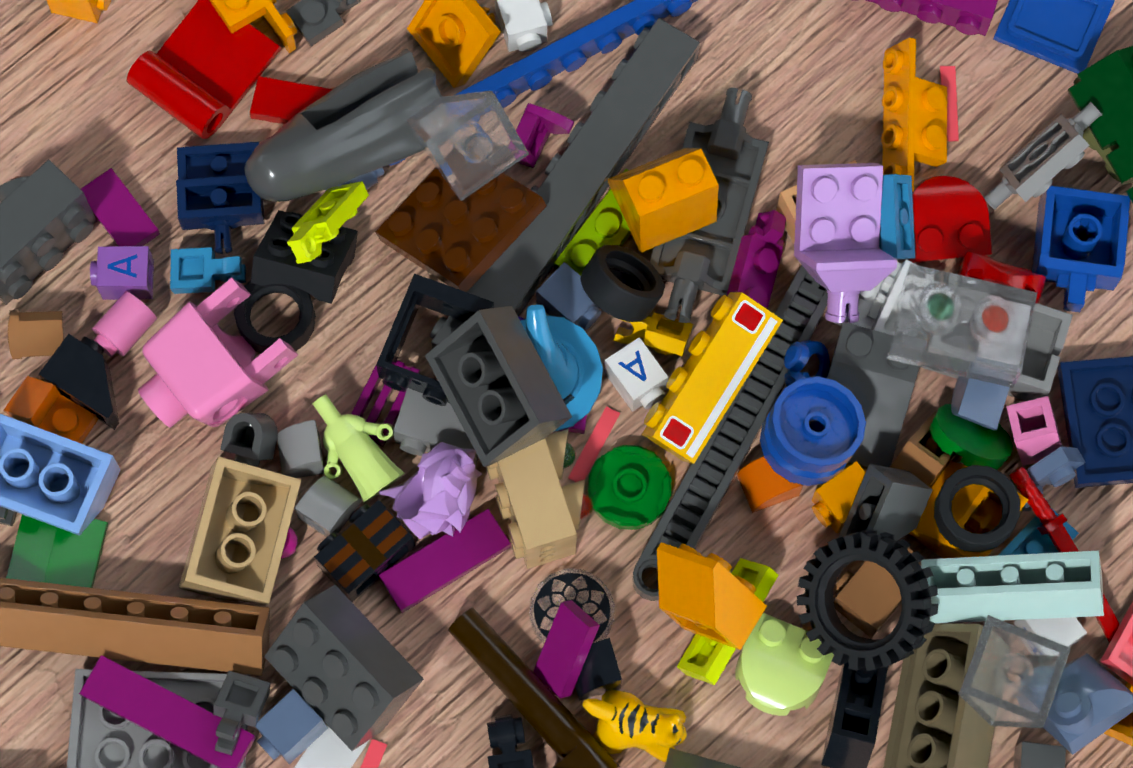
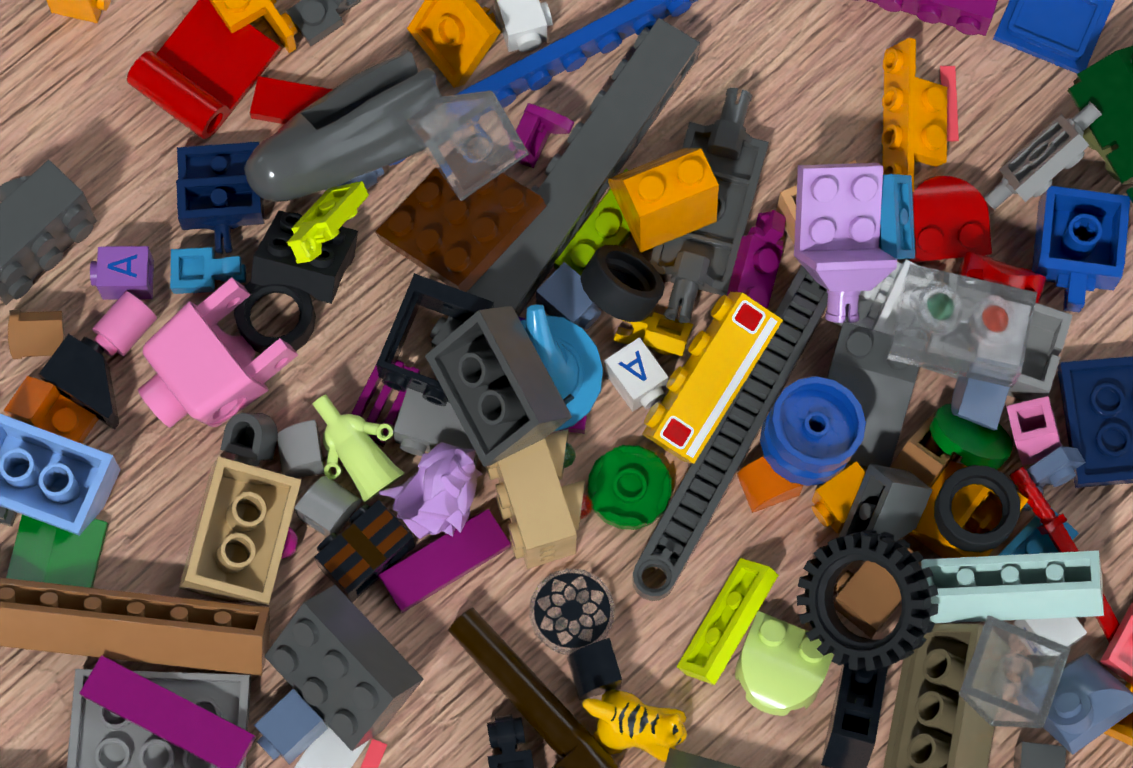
magenta tile [81,168,160,246] -> none
dark grey plate [213,671,271,756] -> none
magenta tile [533,600,600,698] -> none
coral piece [568,406,620,482] -> none
light orange slope [657,542,767,650] -> none
blue piece [784,340,830,386] -> none

